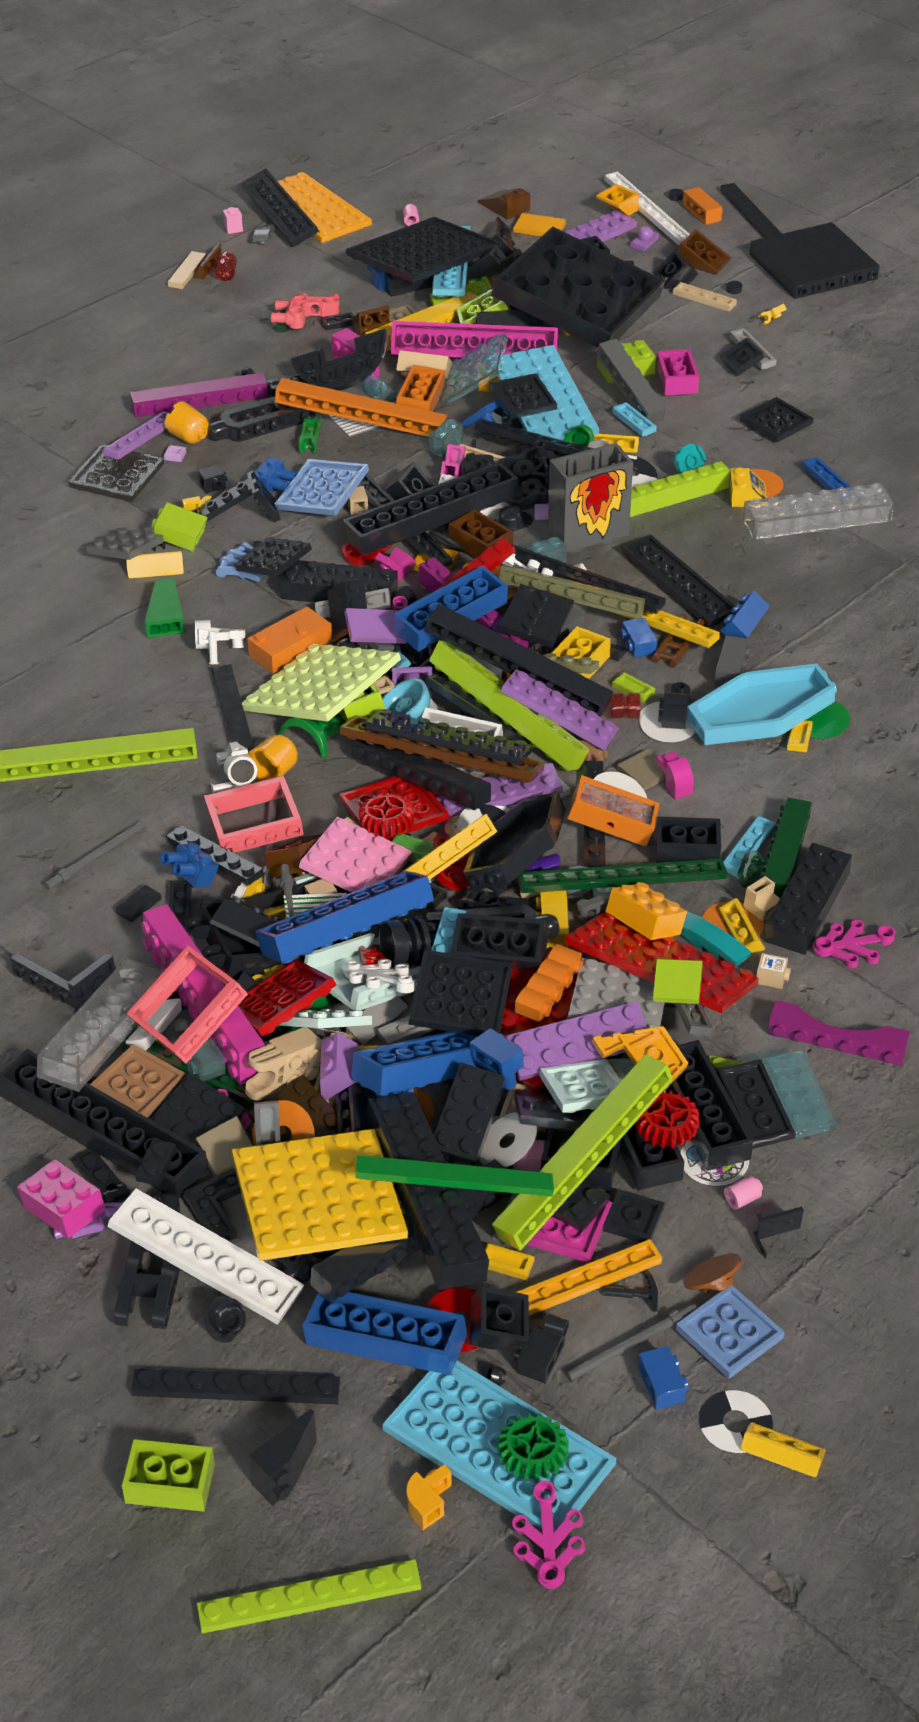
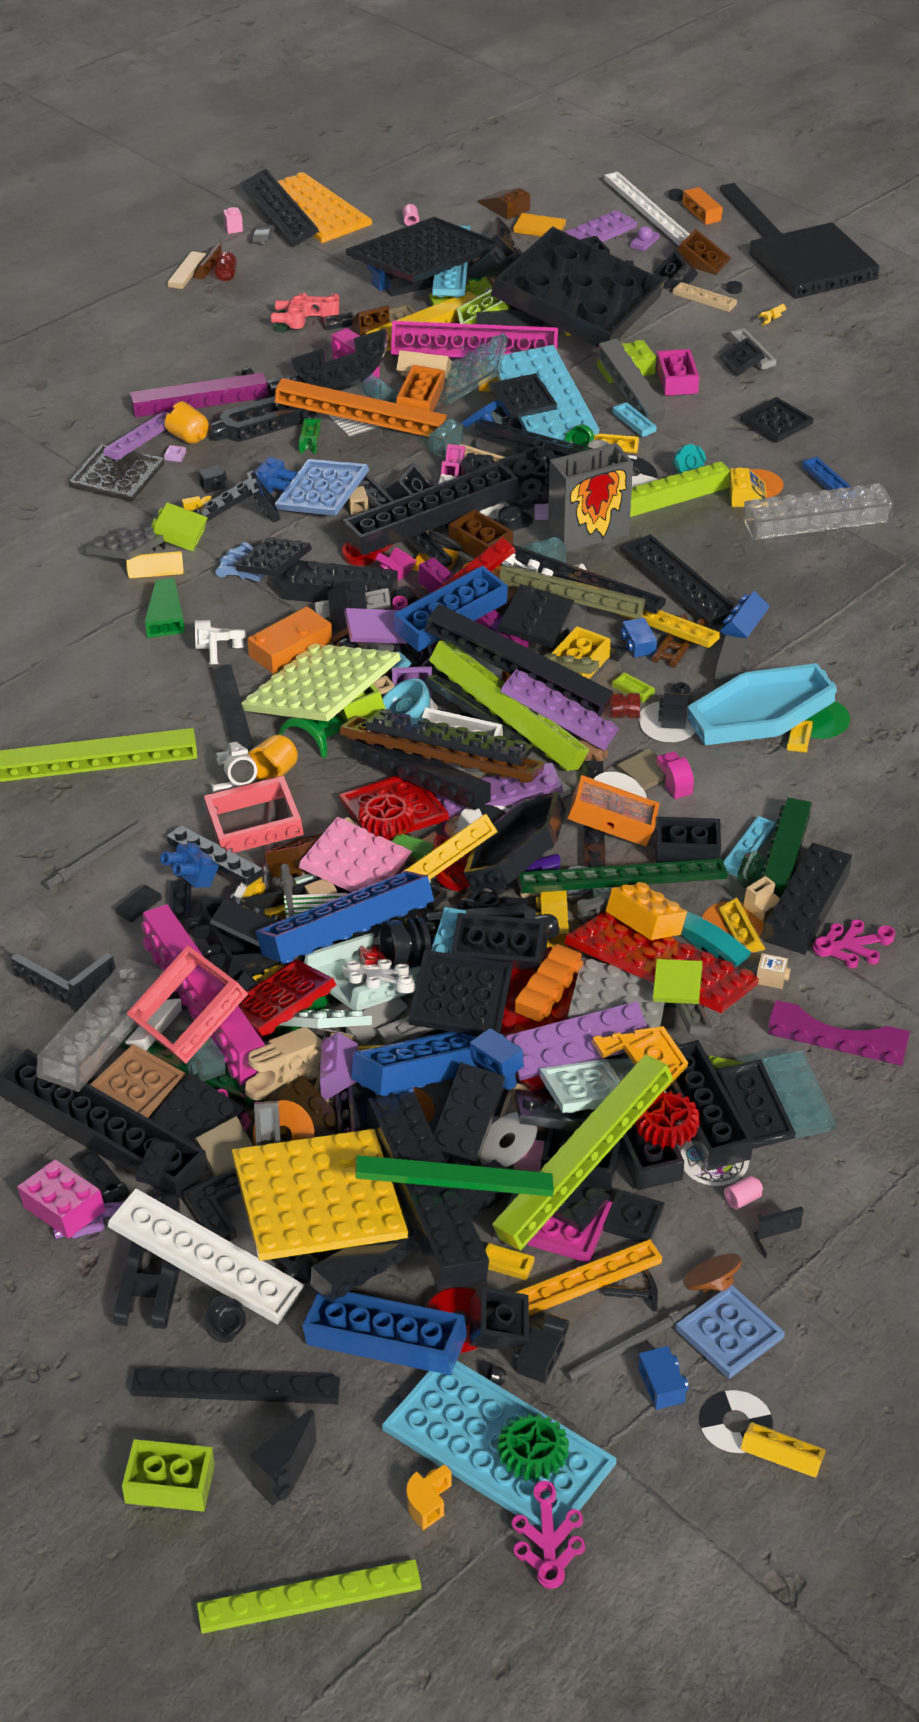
light orange slope [596,184,639,216] -> none

